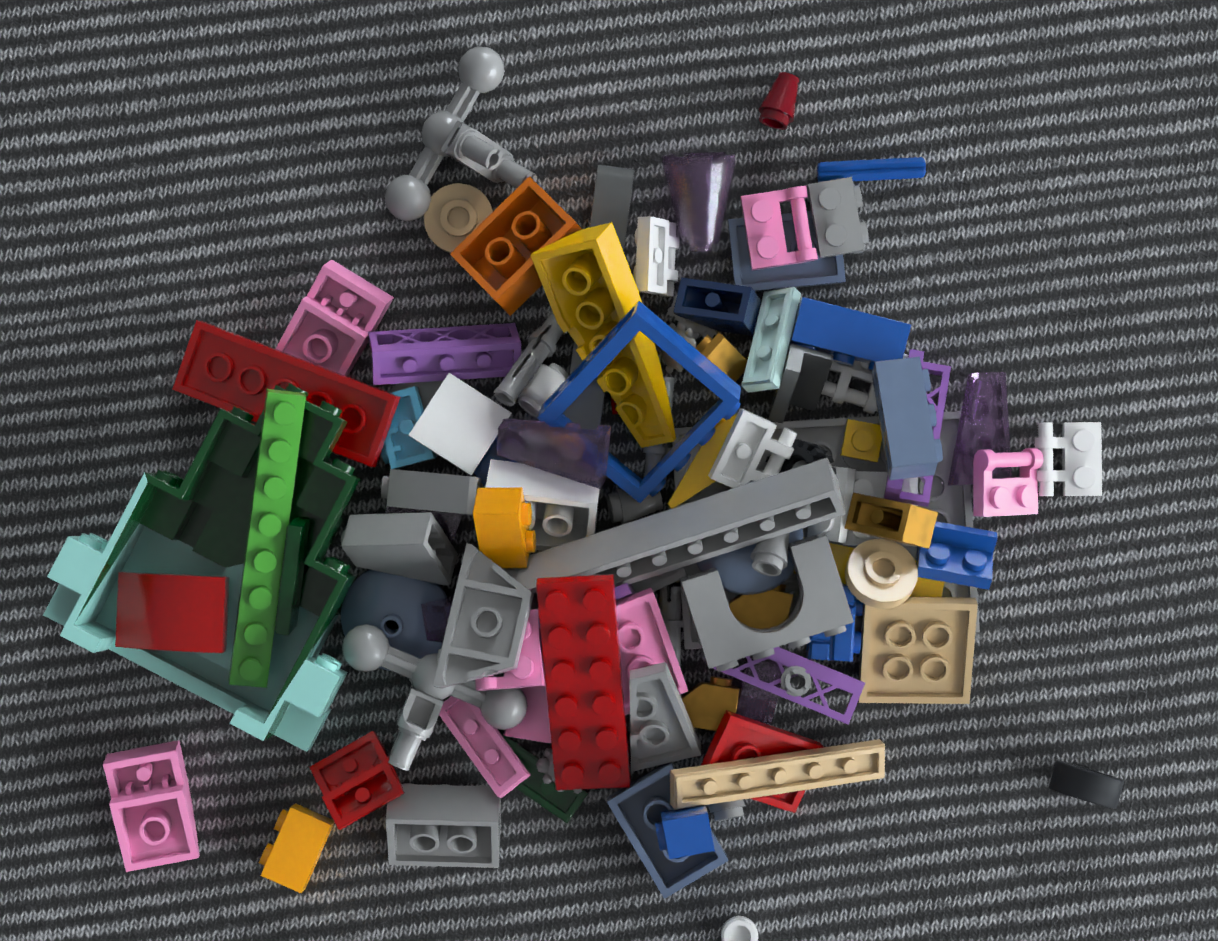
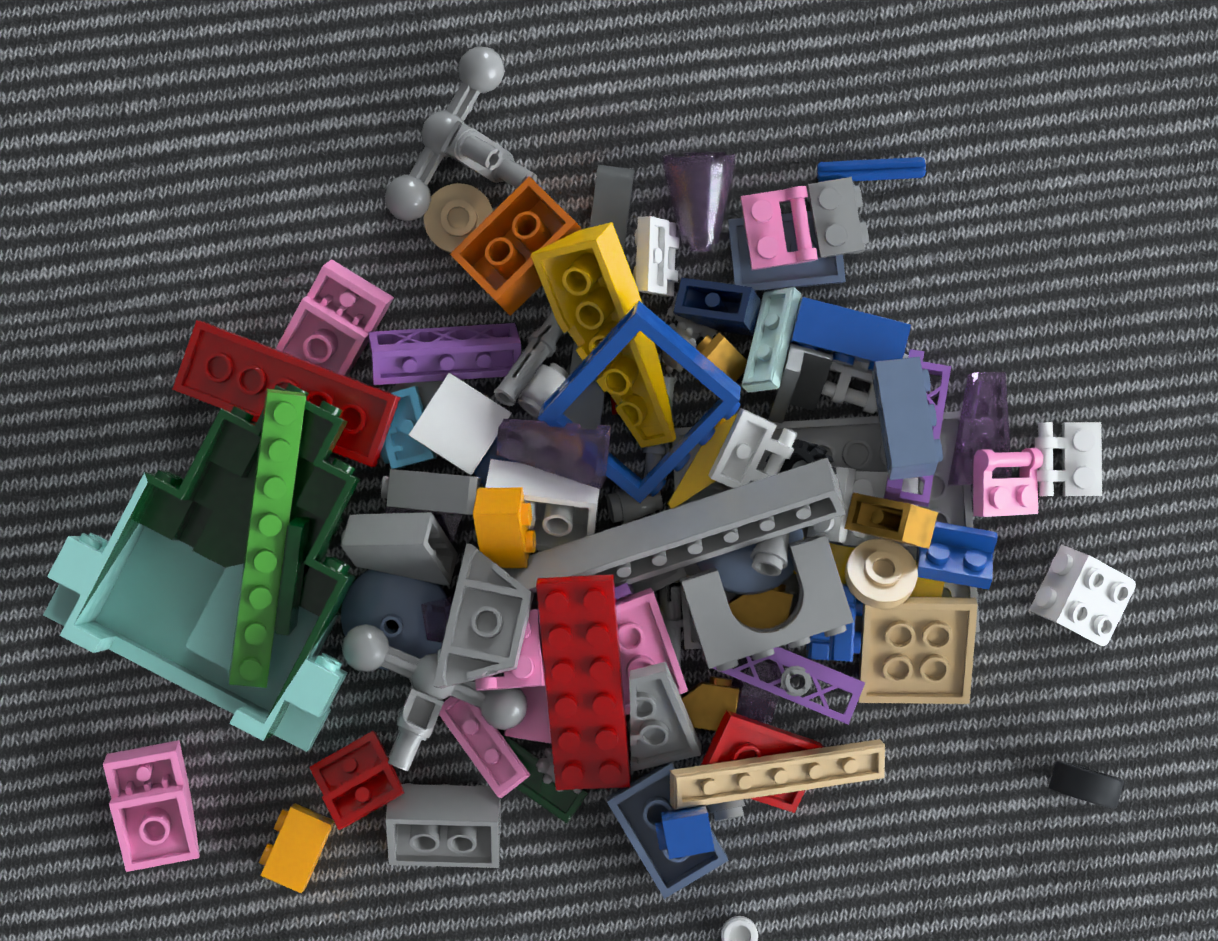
red slope [115,572,229,653] -> none
dark red cone [758,72,799,130] -> none
yellow plate [840,419,882,462] -> none
none -> white bracket [1029,545,1136,646]

